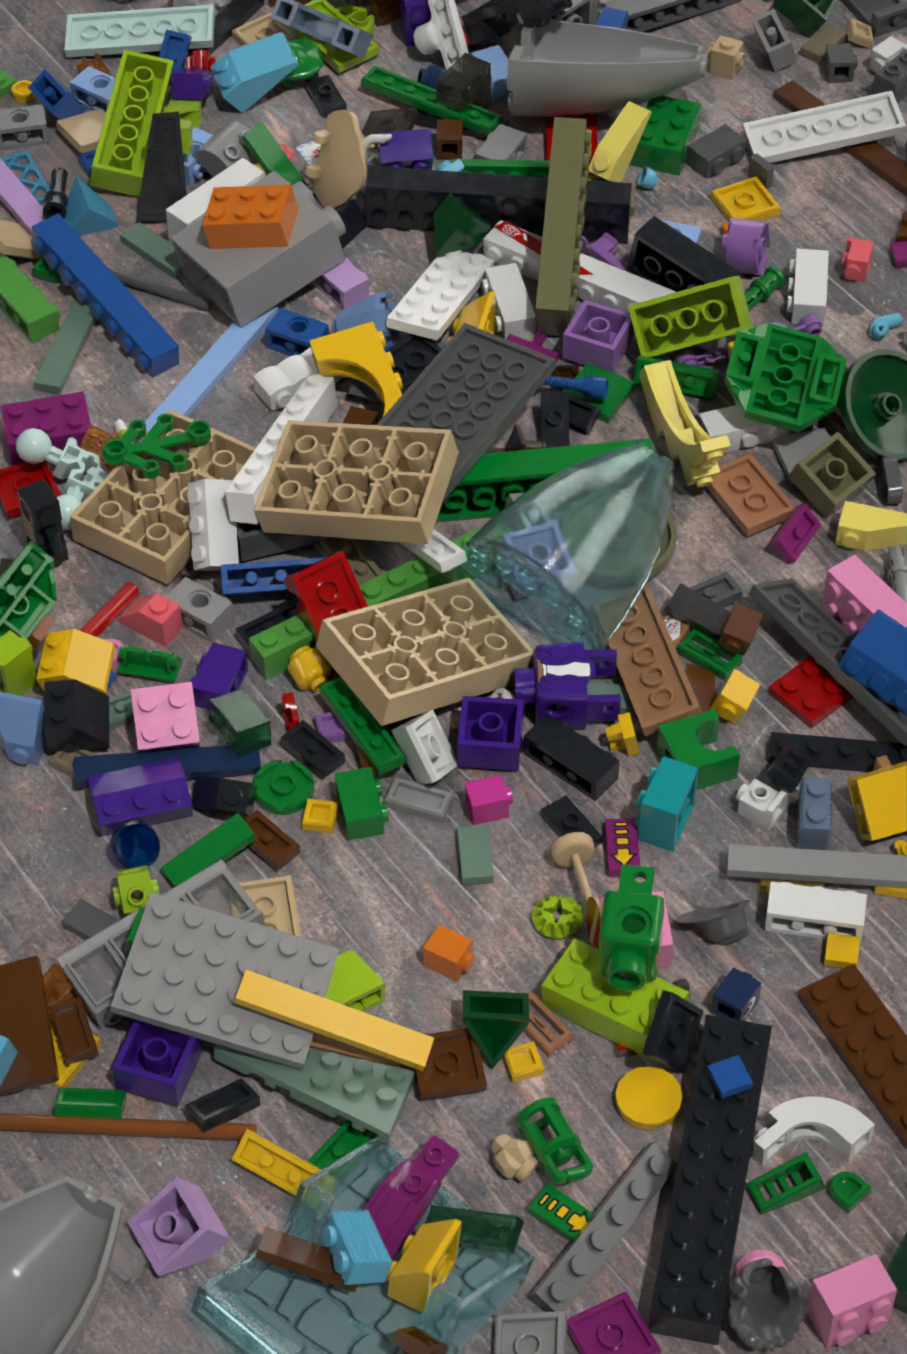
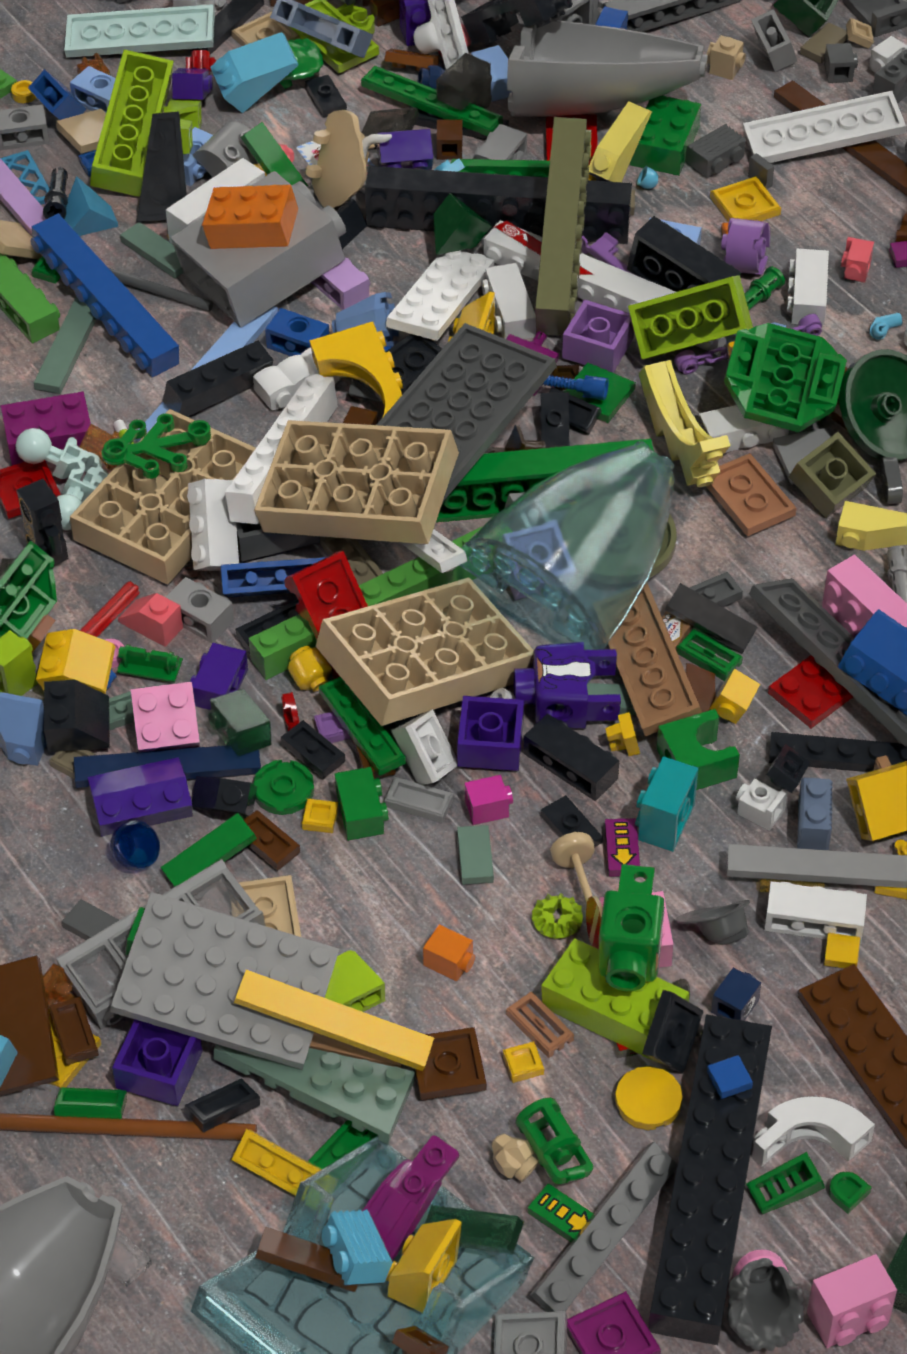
lime brick [112,865,160,914] -> none
lavender slope [127,1177,230,1276] -> none
blue plate [159,29,192,84] -> none
dark green slope [462,990,529,1069] -> none
green tile [634,355,720,399] -> none
reddish brown brick [717,602,763,656] -> none
magenta plate [771,503,821,564] -> none
none -> black brick [162,340,274,416]
none -> dark orange plate [385,48,439,71]

